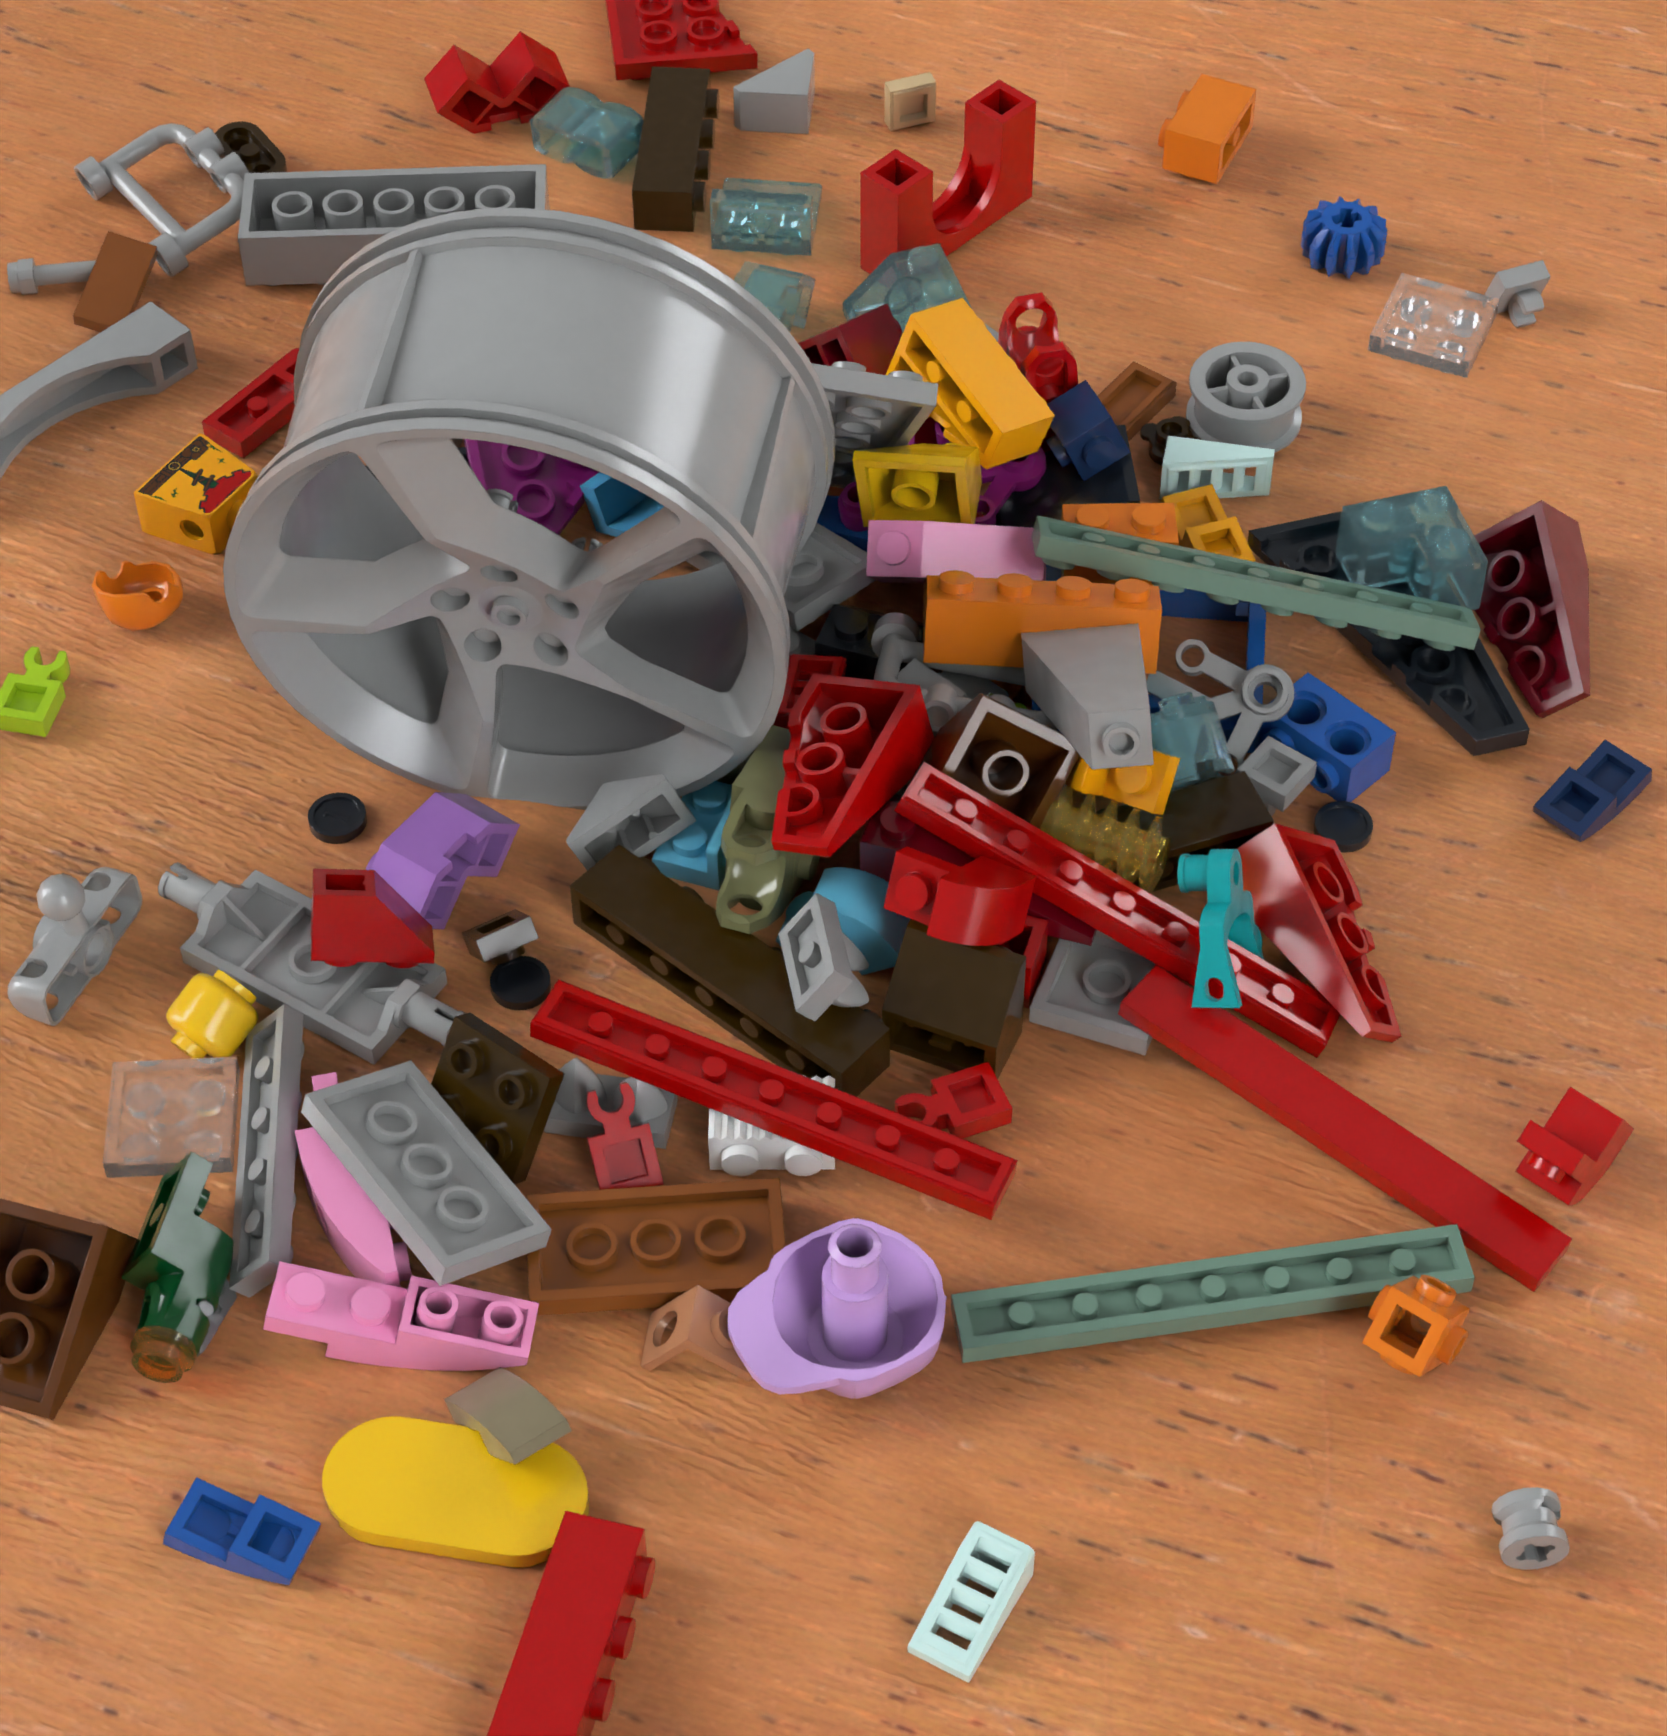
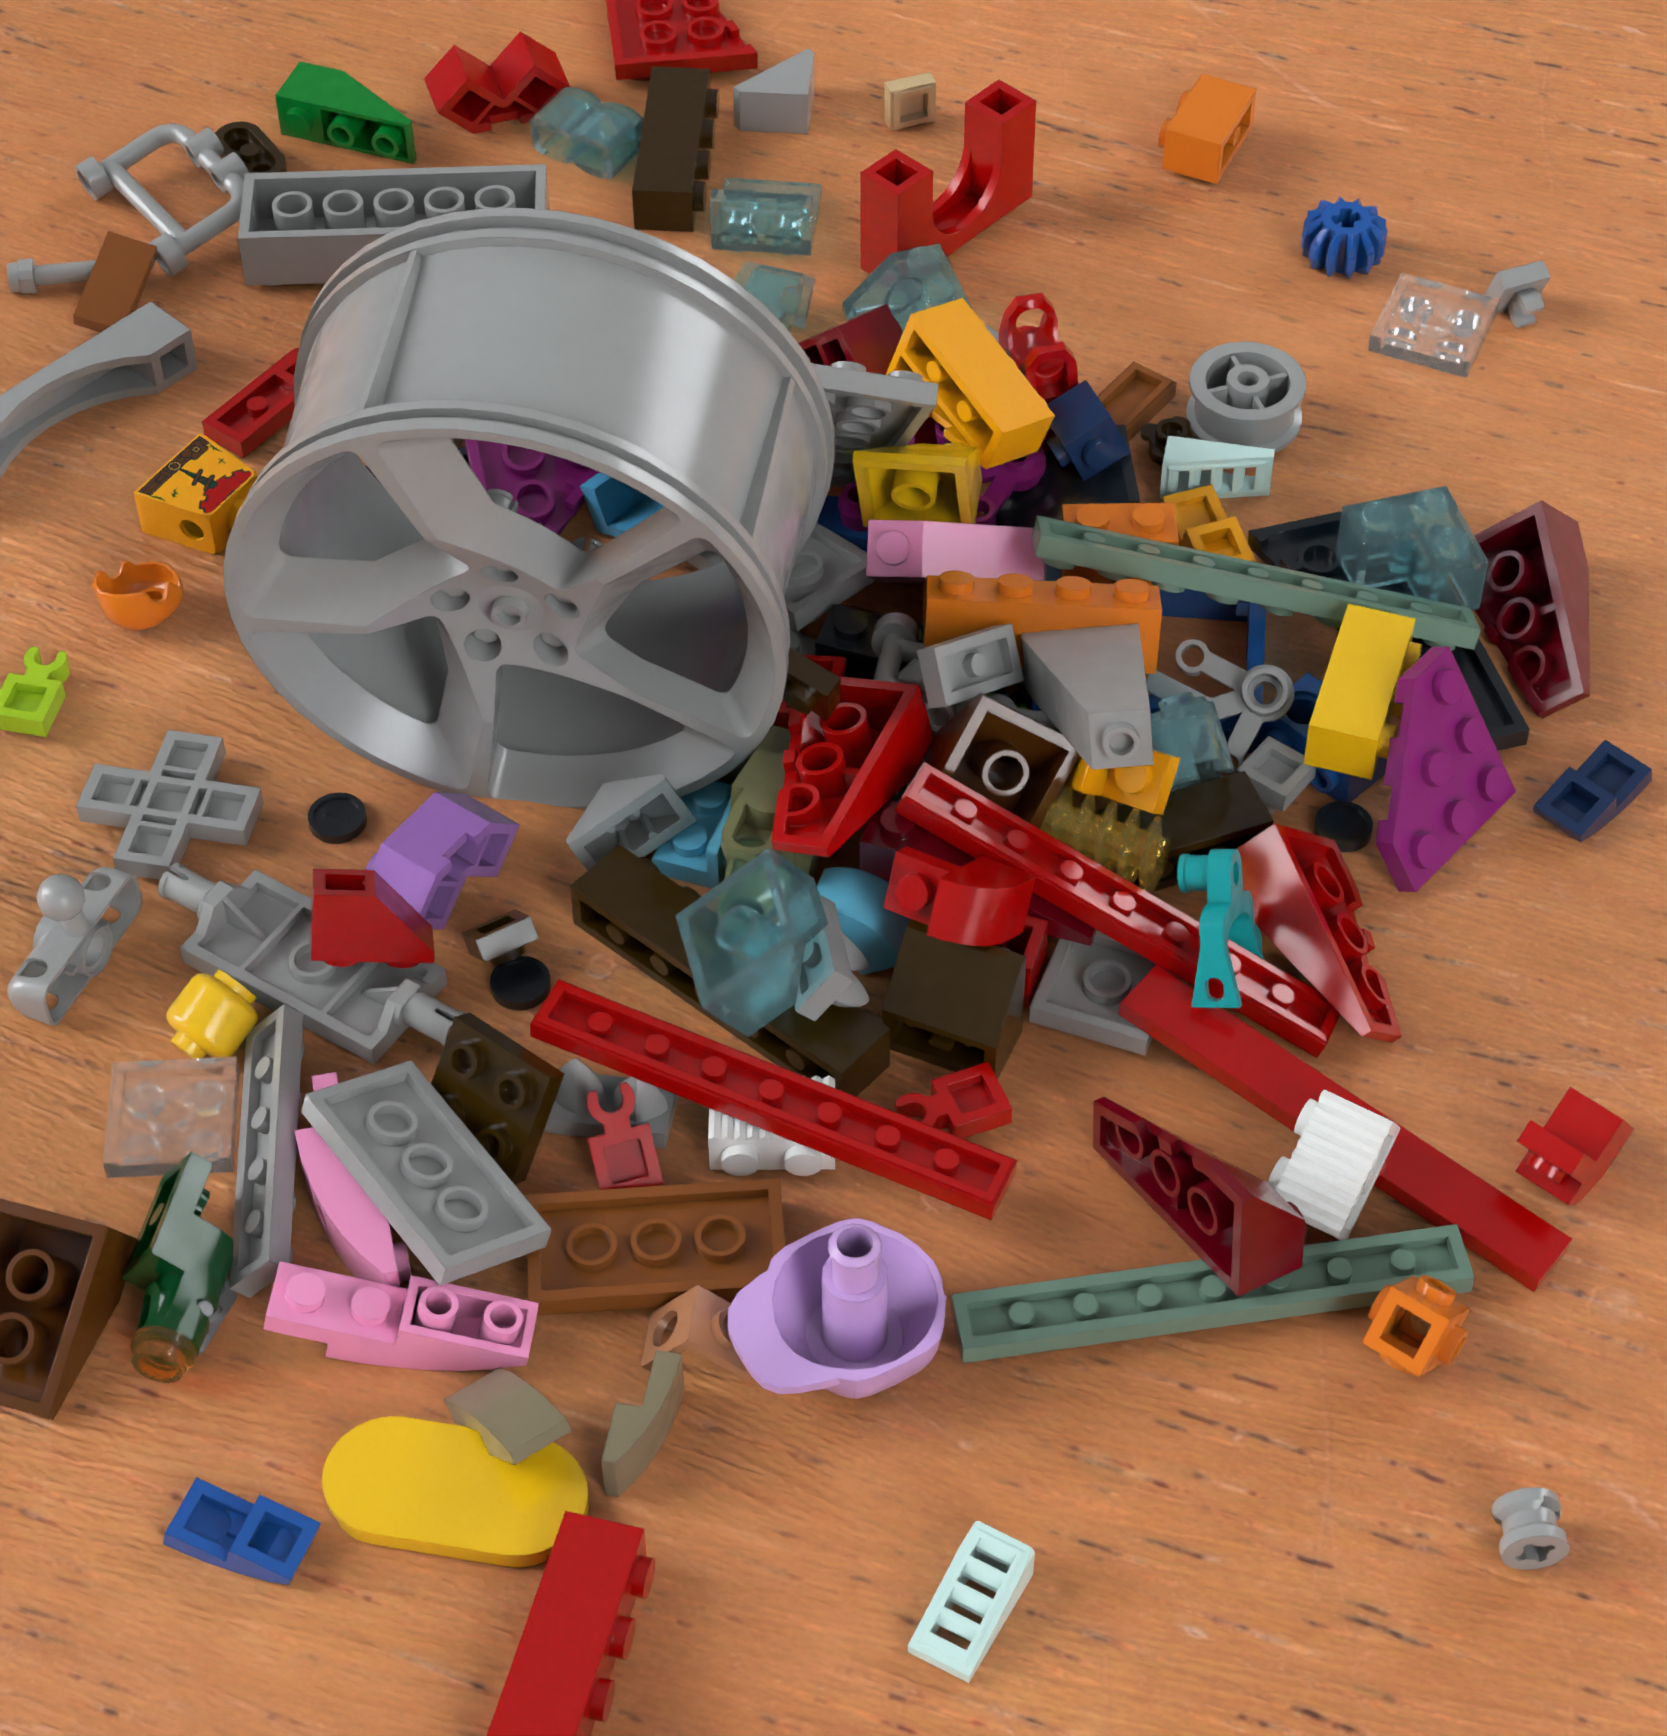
none -> light grey plate [76,730,264,880]
none -> green slope [275,61,417,164]
none -> dark tan slope [601,1350,684,1497]
none -> clear light blue slope [676,848,829,1037]
none -> dark brown plate [783,648,841,720]
none -> light grey tile [898,623,1024,708]
none -> dark red wedge [1093,1097,1307,1297]
none -> white brick [1268,1090,1401,1240]
none -> yellow brick [1303,604,1422,780]
none -> magenta plate [1376,646,1516,892]

